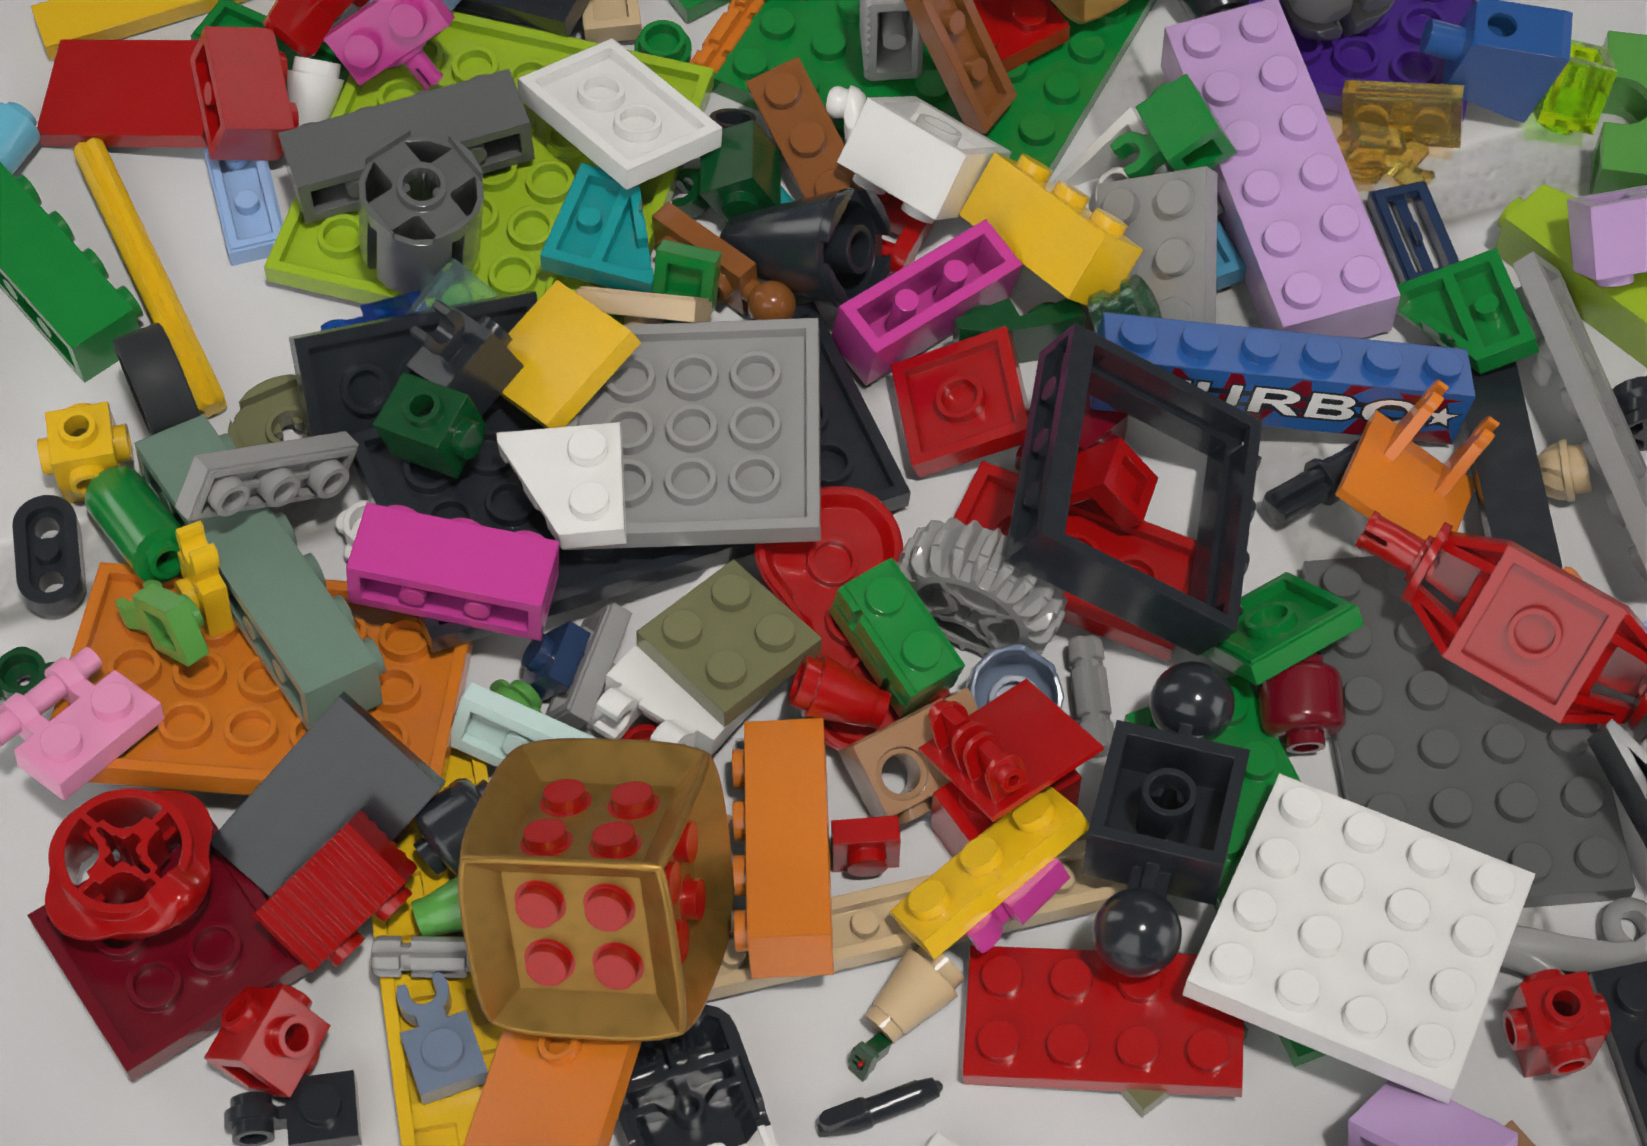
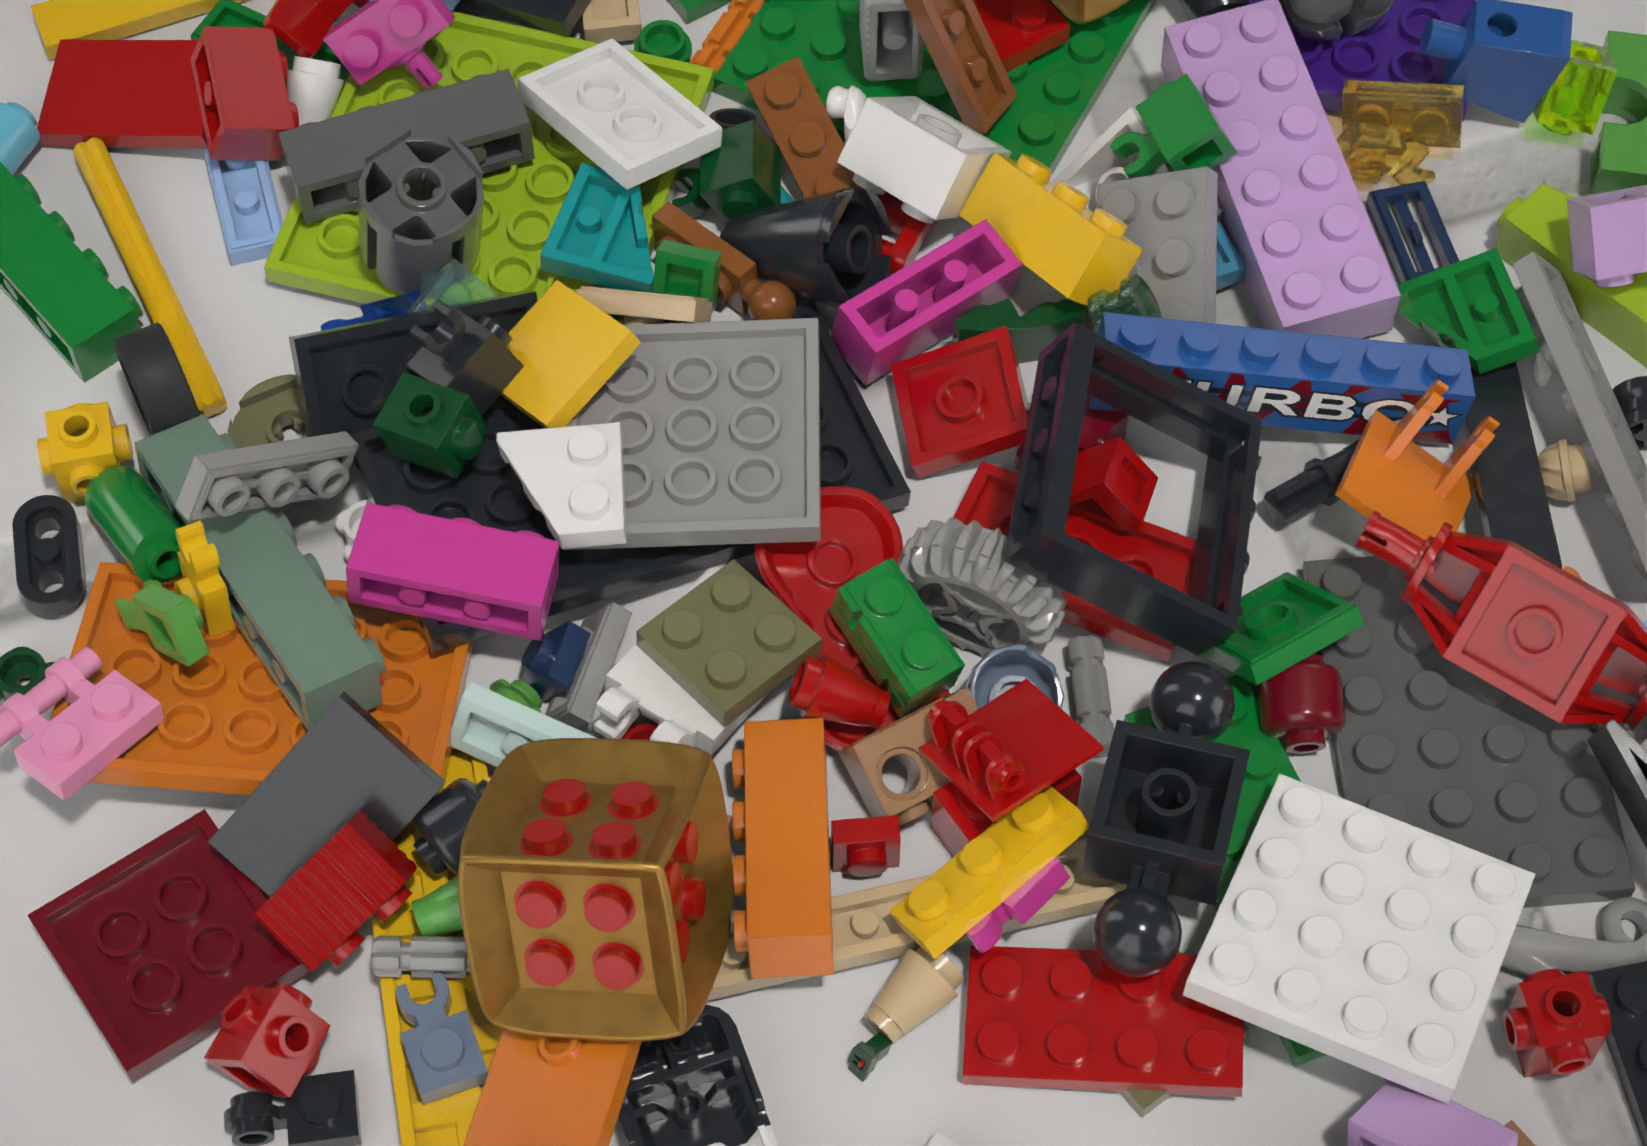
red piece [45,788,213,941] -> none
black piece [816,1077,943,1136] -> none

